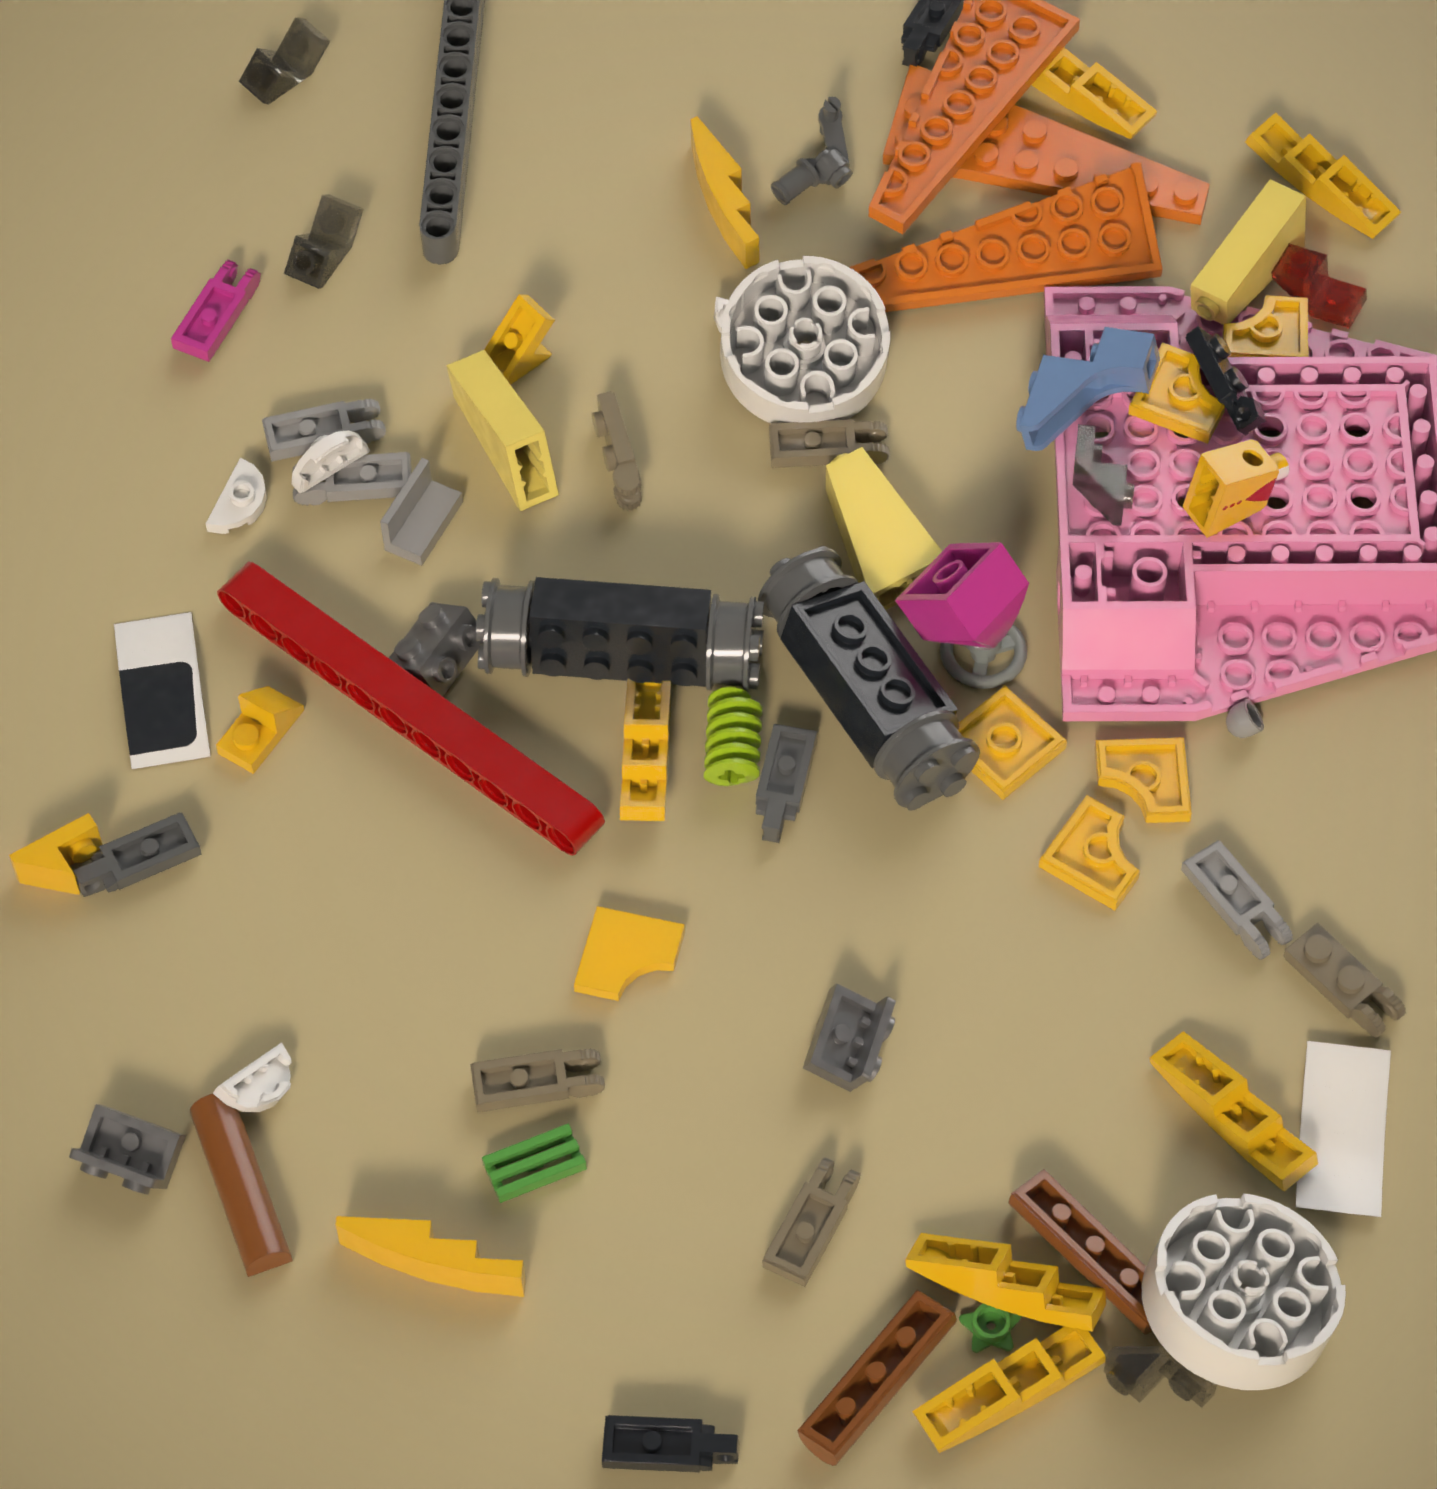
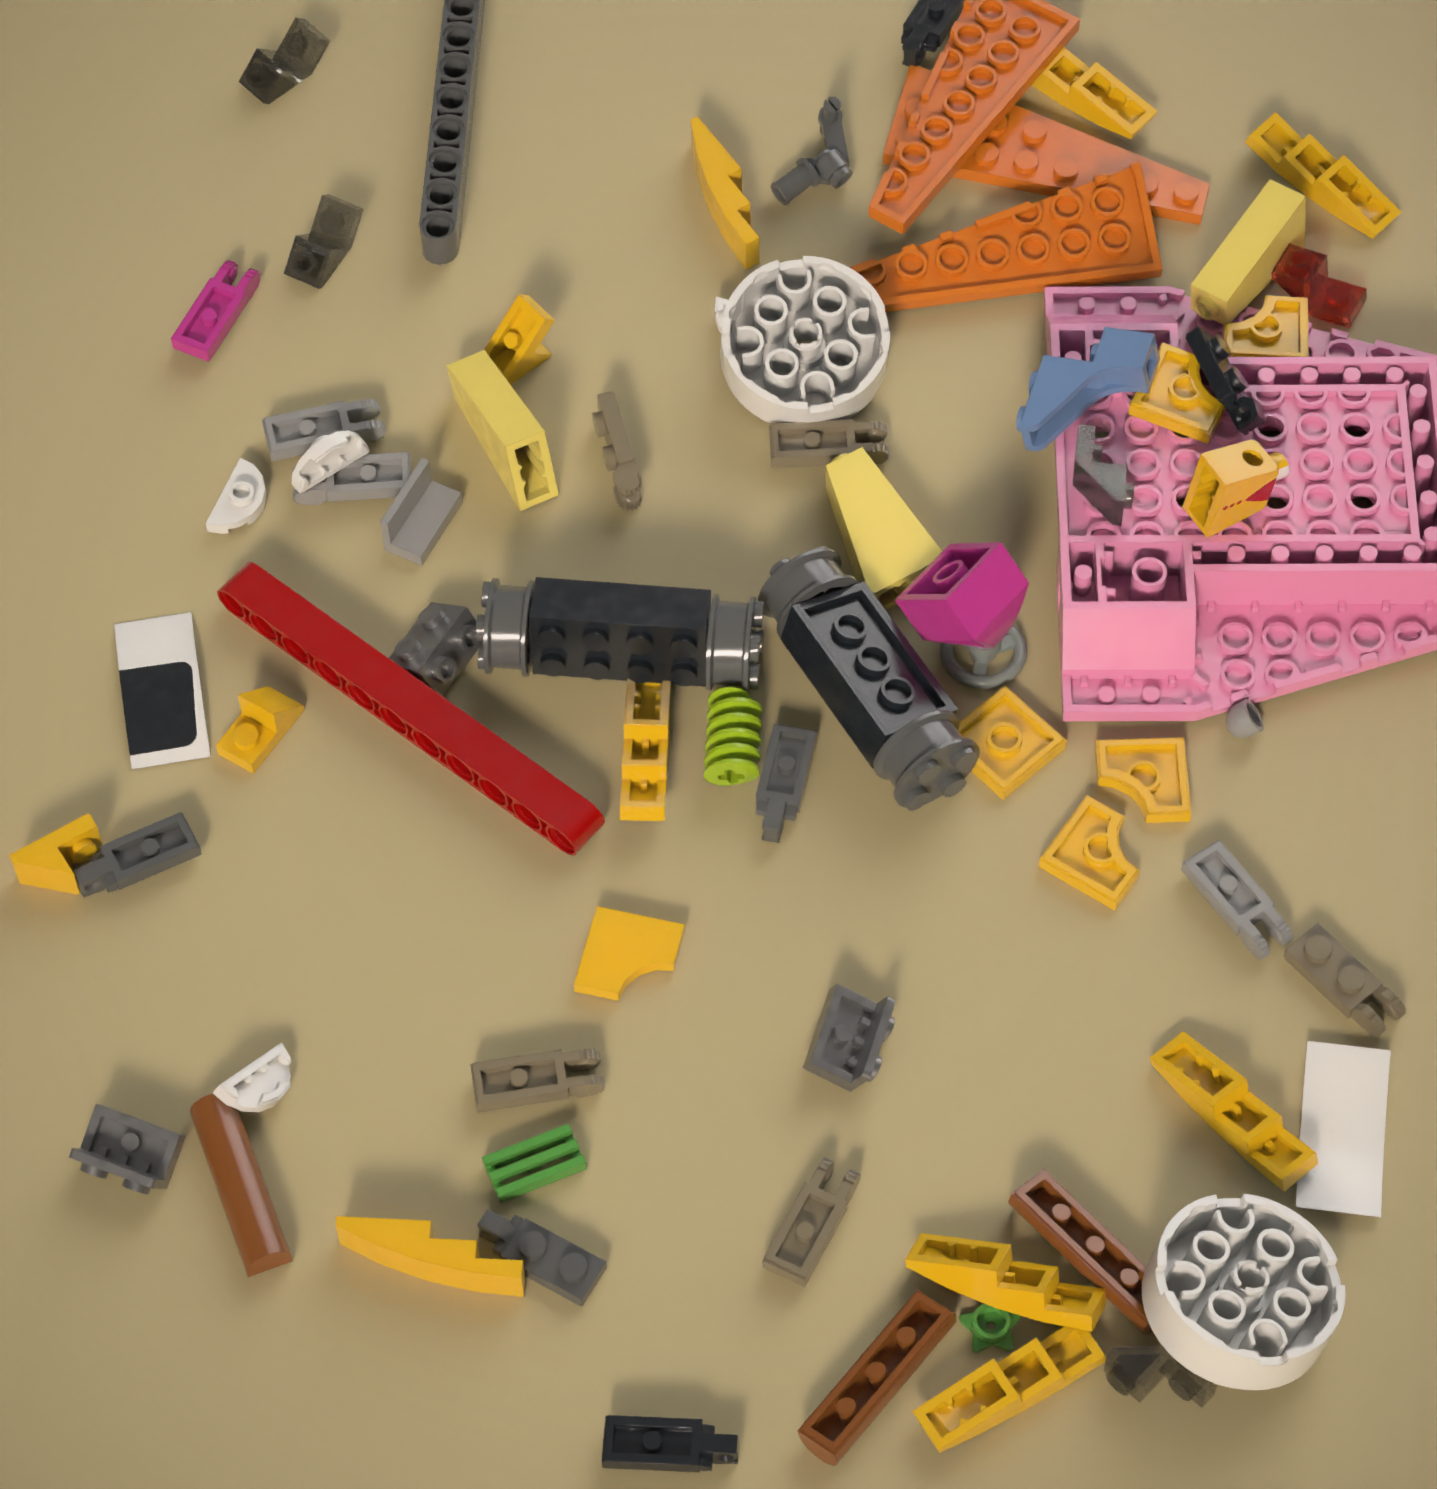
none -> dark grey hinge [477,1209,607,1306]

